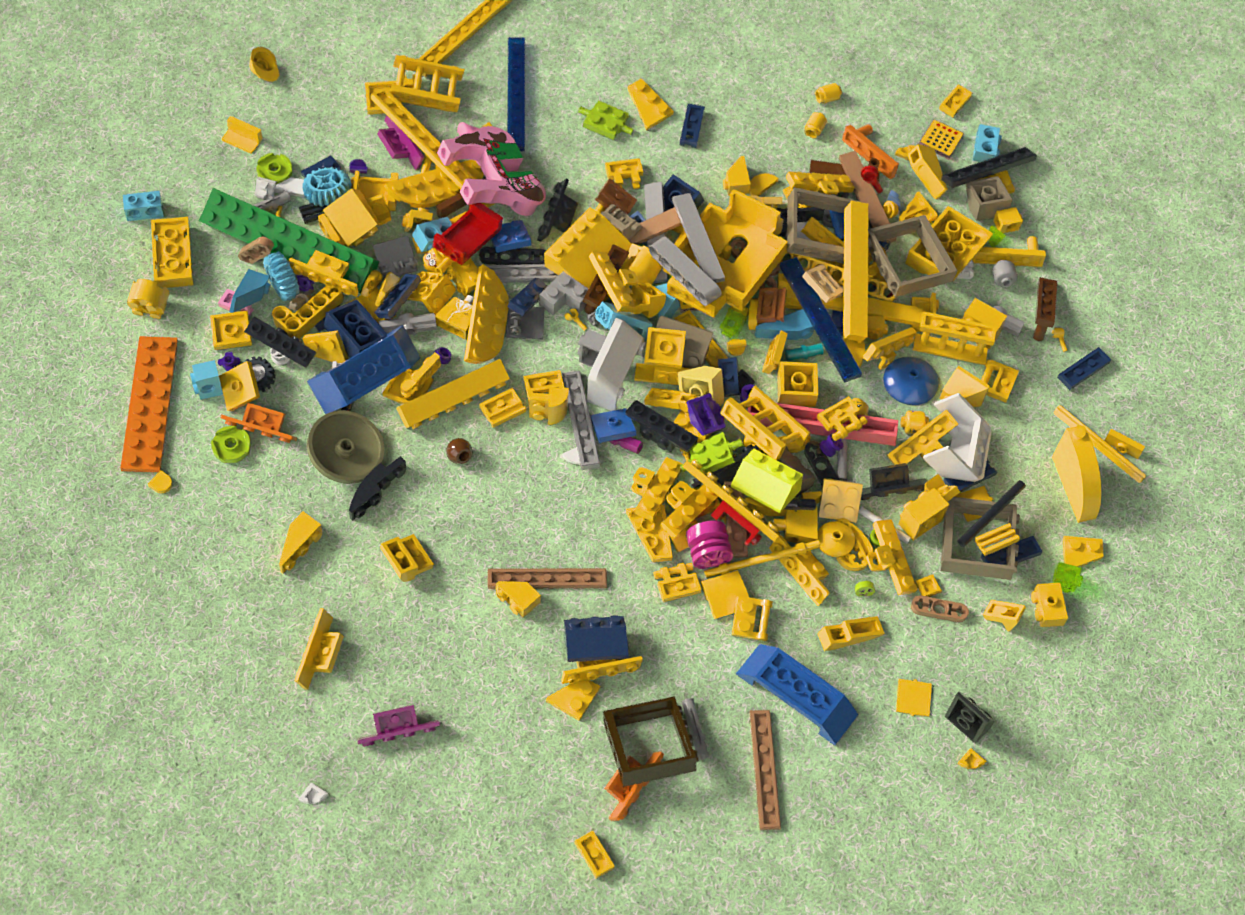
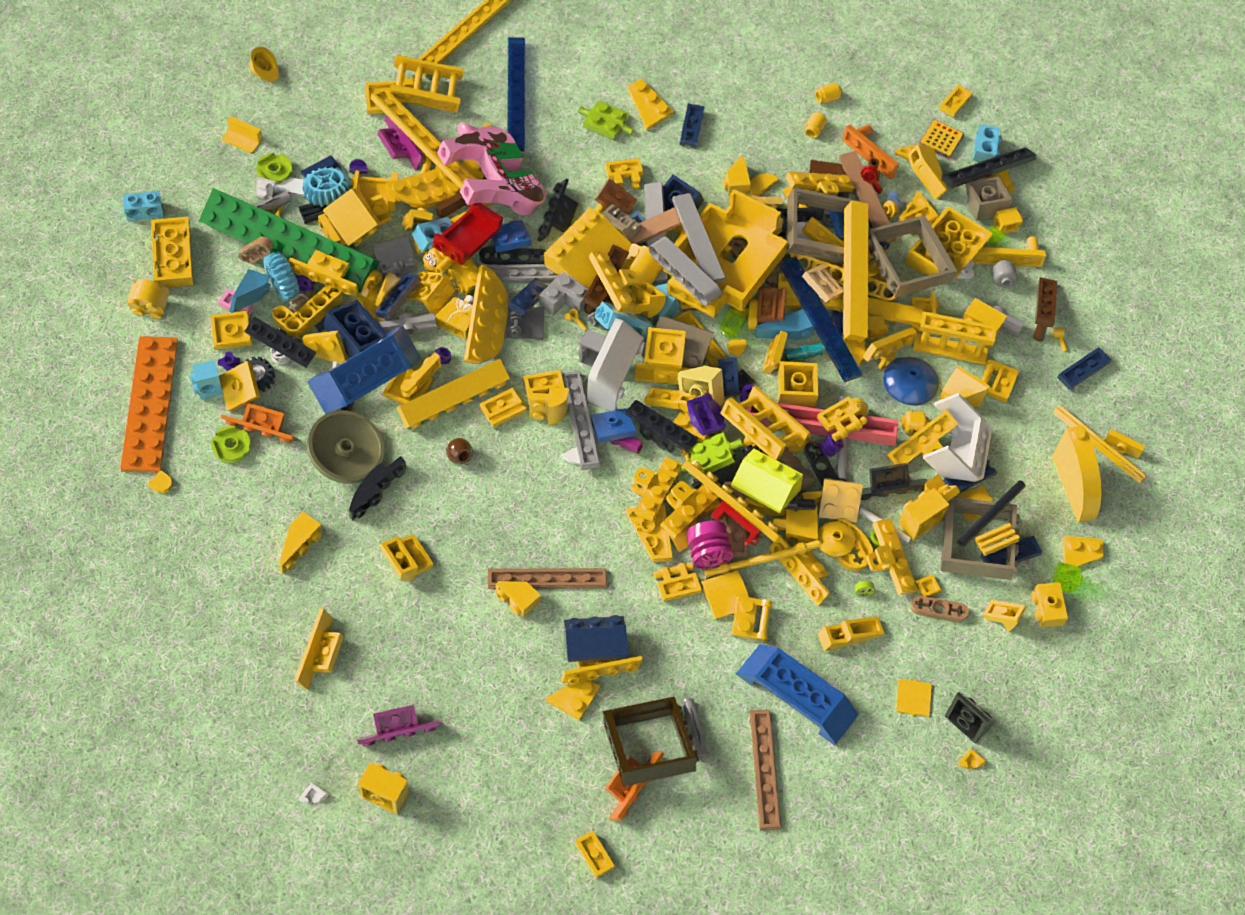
none -> yellow brick [358,762,409,815]

